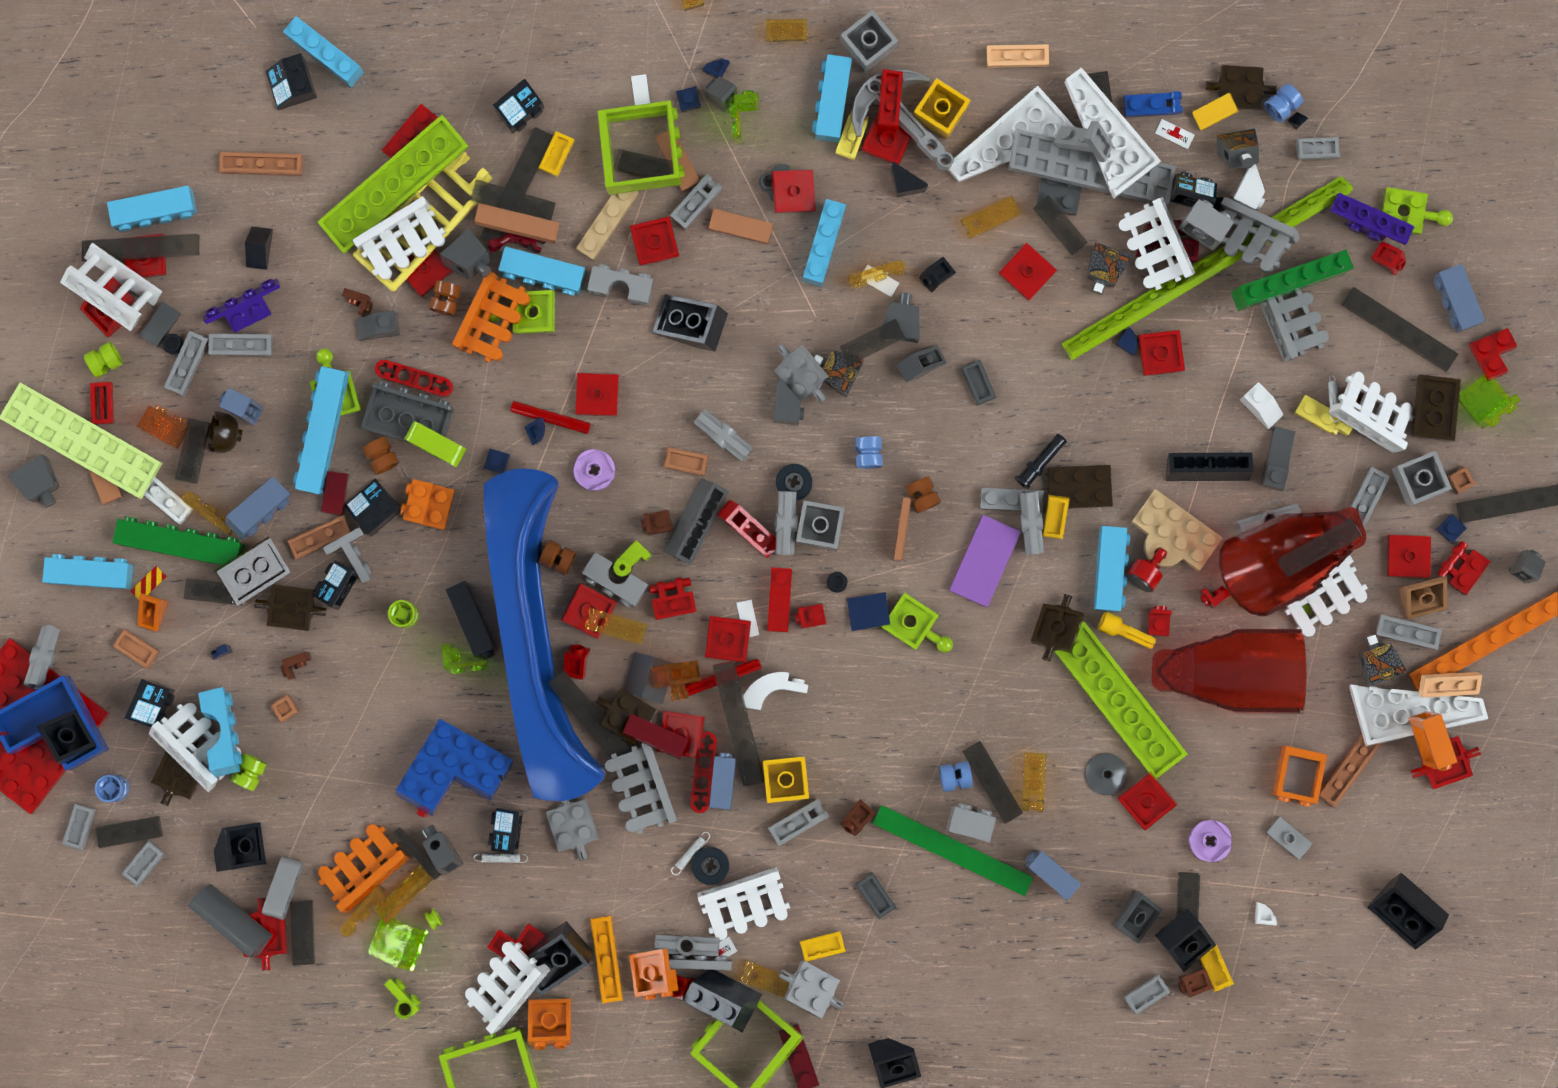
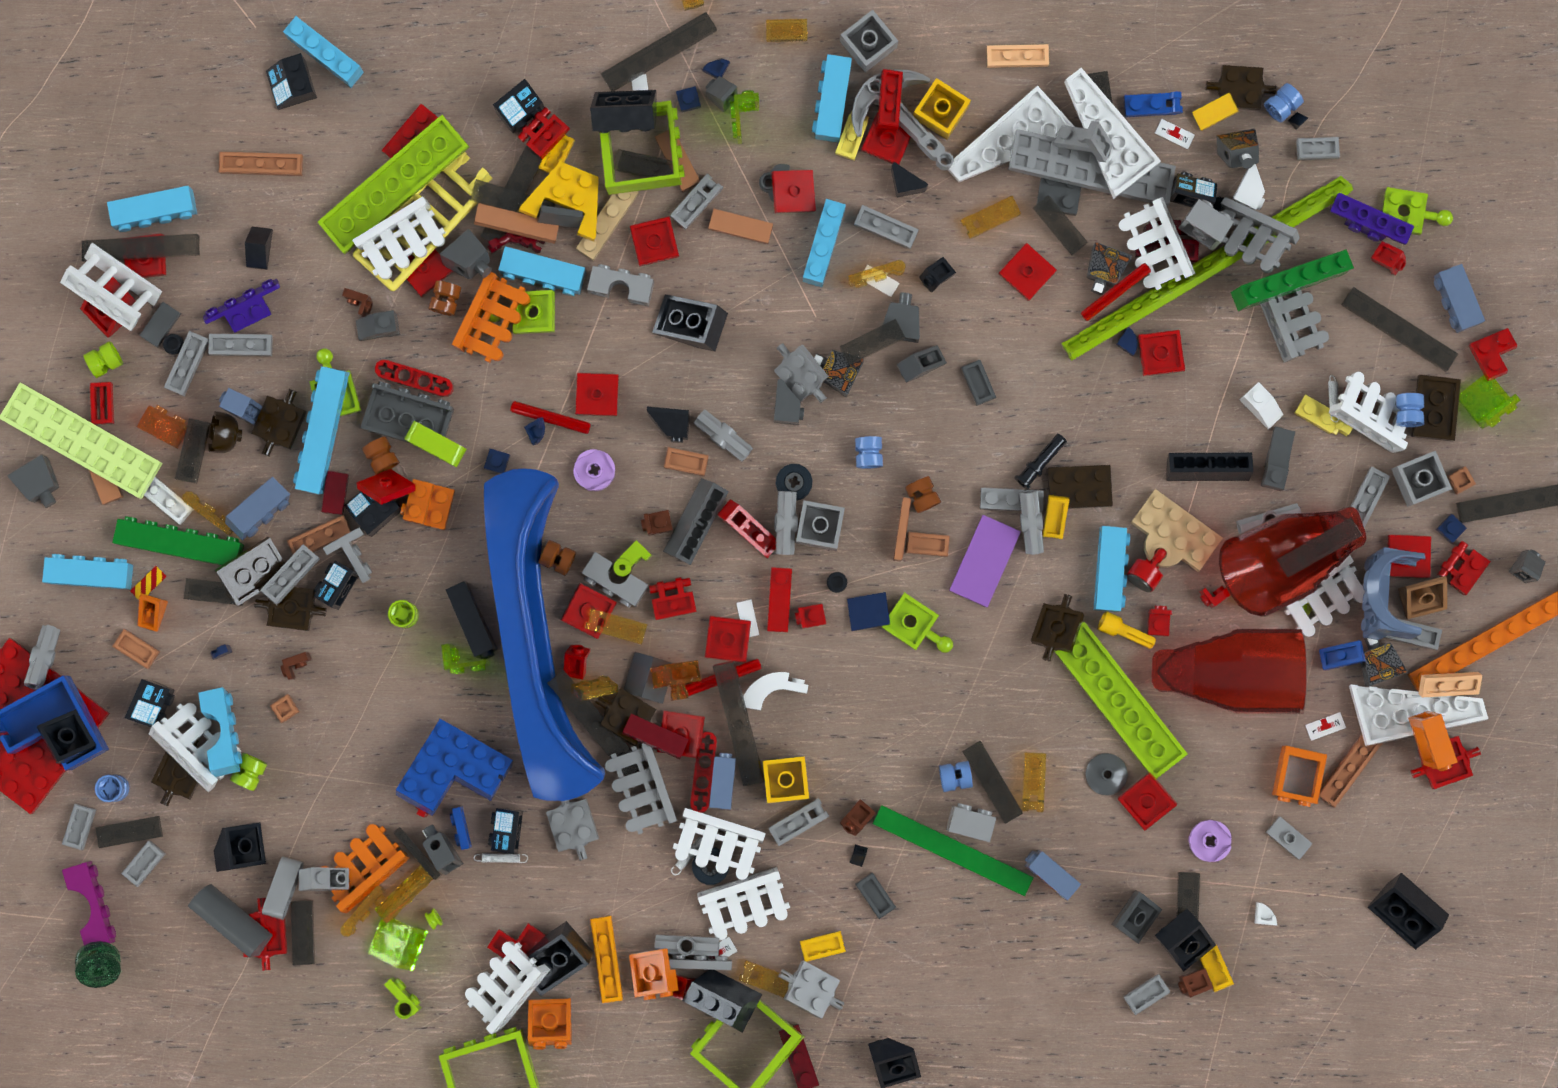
none -> magenta arch [62,861,116,951]
none -> clear green wheel [75,941,121,988]
none -> dark brown plate [251,389,307,457]
none -> light grey plate [260,544,320,605]
none -> light grey slope [299,867,349,891]
none -> red plate [356,469,416,505]
none -> blue plate [450,806,472,850]
none -> red plate [518,107,570,160]
none -> yellow wing [519,161,599,242]
none -> dark grey tile [538,206,583,228]
none -> clear yellow plate [571,676,618,701]
none -> black slope [590,90,657,133]
none -> clear smoke tile [601,12,717,91]
none -> black slope [647,406,690,443]
none -> white fence [673,808,766,880]
none -> black piece [850,844,868,867]
none -> light grey plate [854,205,919,250]
none -> nougat tile [906,532,950,557]
none -> red axle [1081,263,1151,321]
none -> white sticker [1305,712,1346,741]
none -> blue plate [1319,640,1366,671]
none -> sand blue piece [1361,547,1425,640]
none -> medium blue wheel [1396,393,1424,427]

